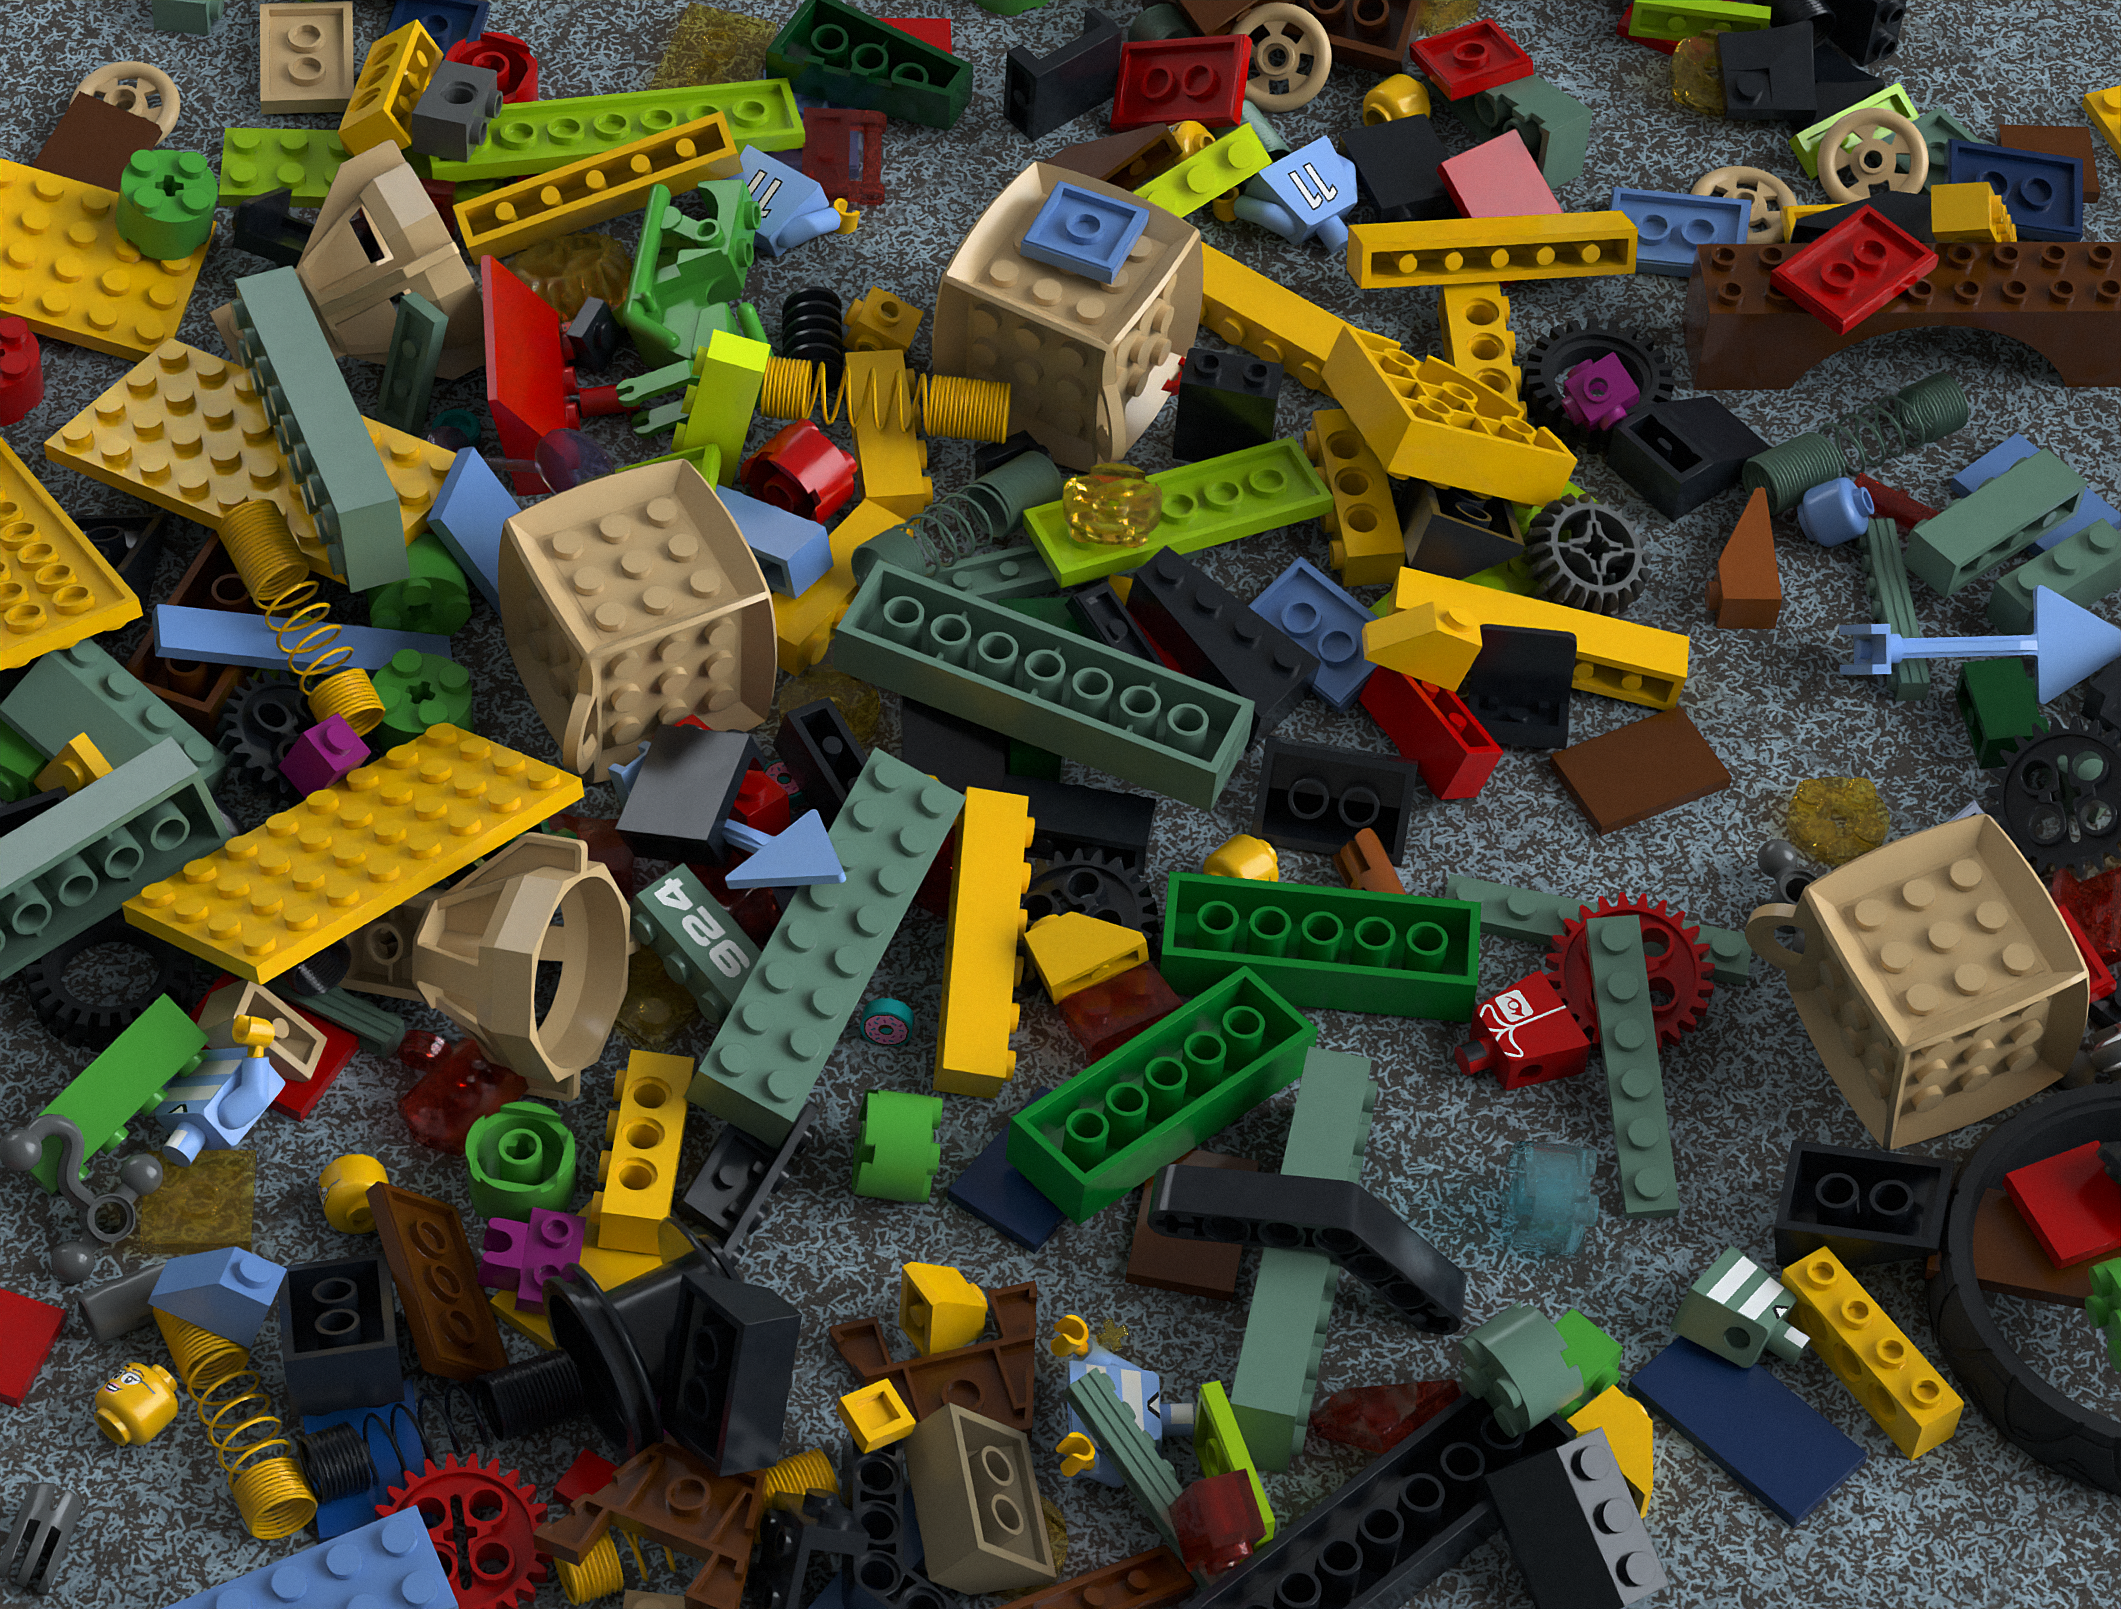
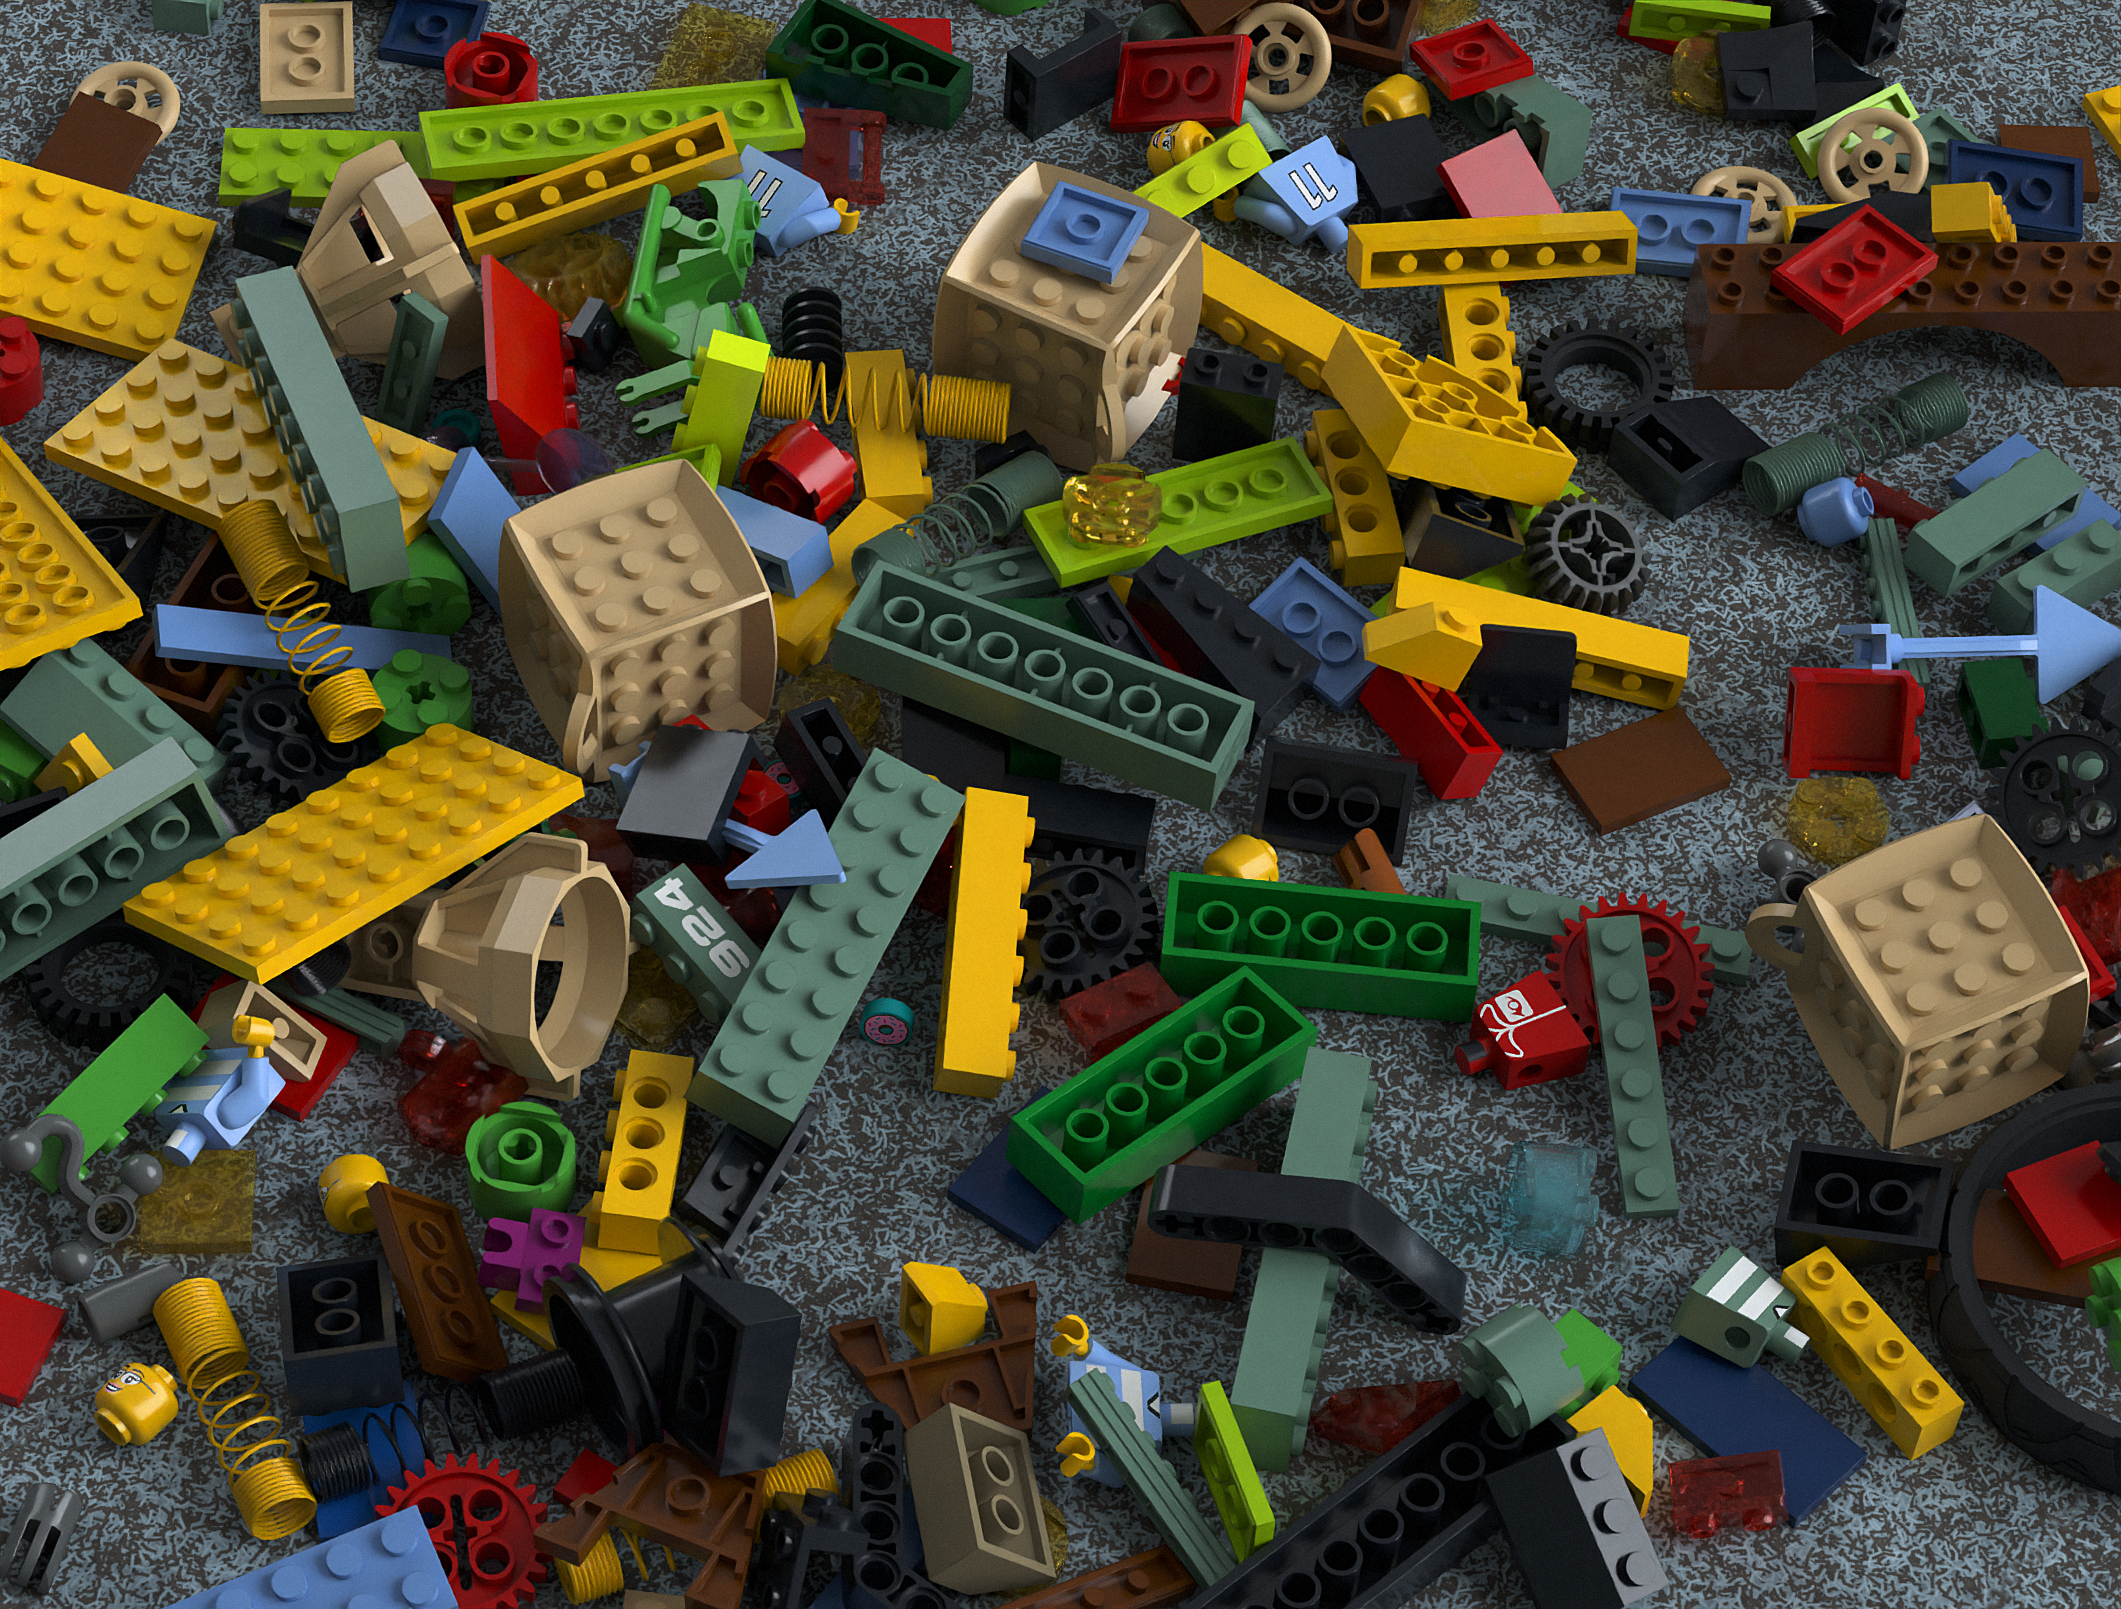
bright green brick [115,150,218,260] -> none
medium blue slope [147,1246,287,1349] -> none
magenta brick [278,713,371,799] -> none
yellow brick [337,19,444,157] -> none
dark grey brick [412,60,503,163] -> none
red pin [578,378,640,419] -> none
yellow plate [835,1378,916,1454] -> none
yellow brick [842,285,924,355] -> none
bright green brick [851,1089,943,1203] -> none
yellow slope [1024,911,1149,1005] -> none
reddish brown slope [1042,122,1183,191] -> none
clear yellow axle [1096,1317,1129,1352] -> none
clear red brick [1167,1468,1267,1576] -> none
magenta brick [1561,352,1640,433] -> none
dark orange slope [1705,488,1782,629] -> none
none -> clear red bracket [1668,1449,1789,1539]
none -> red panel [1782,667,1925,780]

